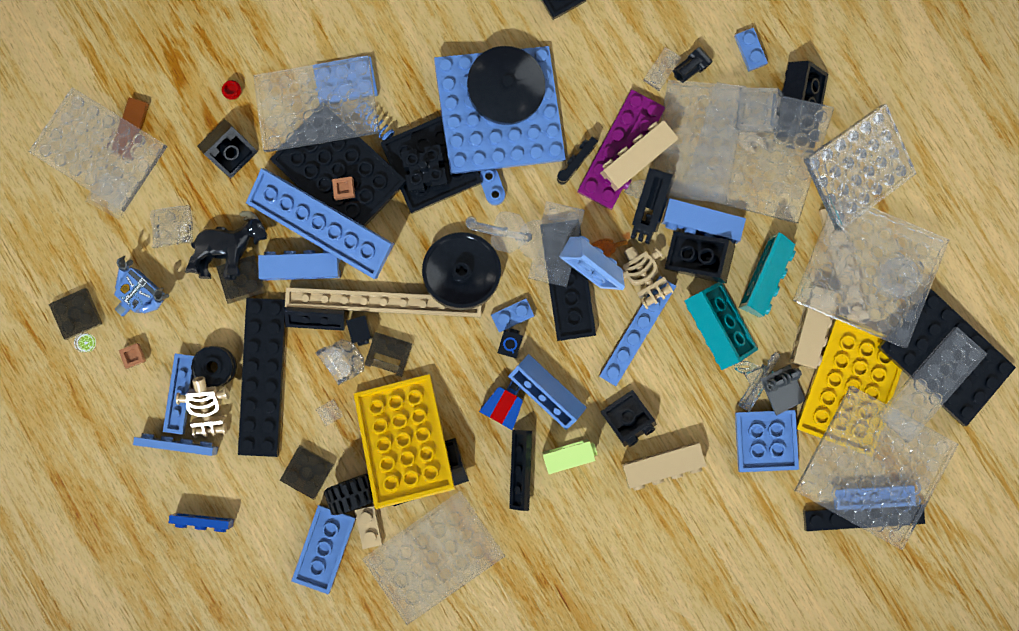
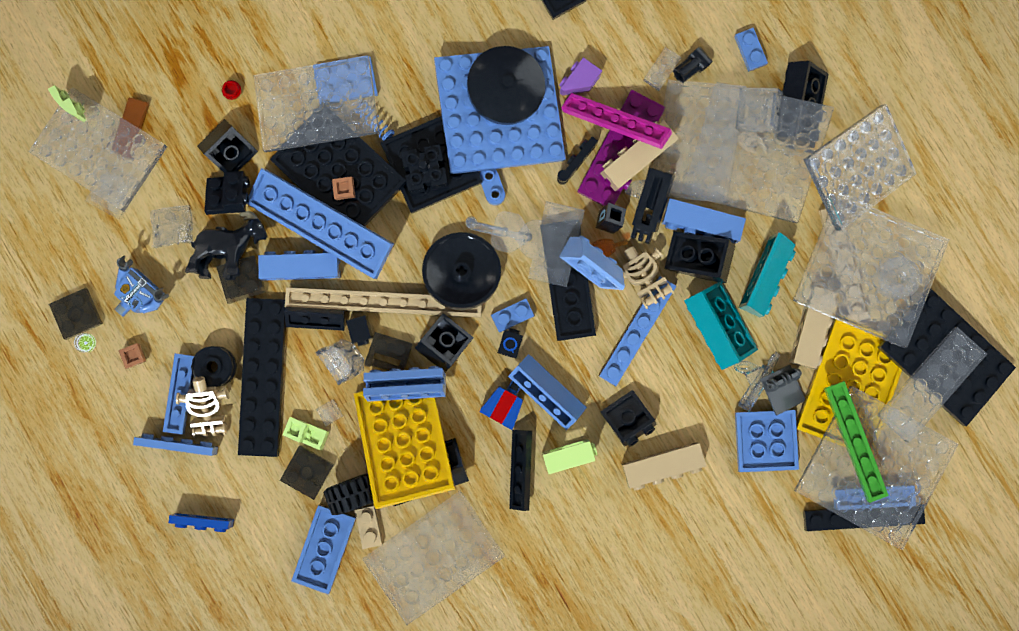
none -> yellowish green slope [48,85,87,122]
none -> black plate [204,171,250,215]
none -> yellowish green slope [283,417,329,450]
none -> medium blue brick [363,366,446,401]
none -> black slope [415,313,474,373]
none -> medium lavender slope [559,57,602,96]
none -> dark pink plate [561,93,672,149]
none -> black brick [596,203,626,234]
none -> bright green plate [824,381,889,503]

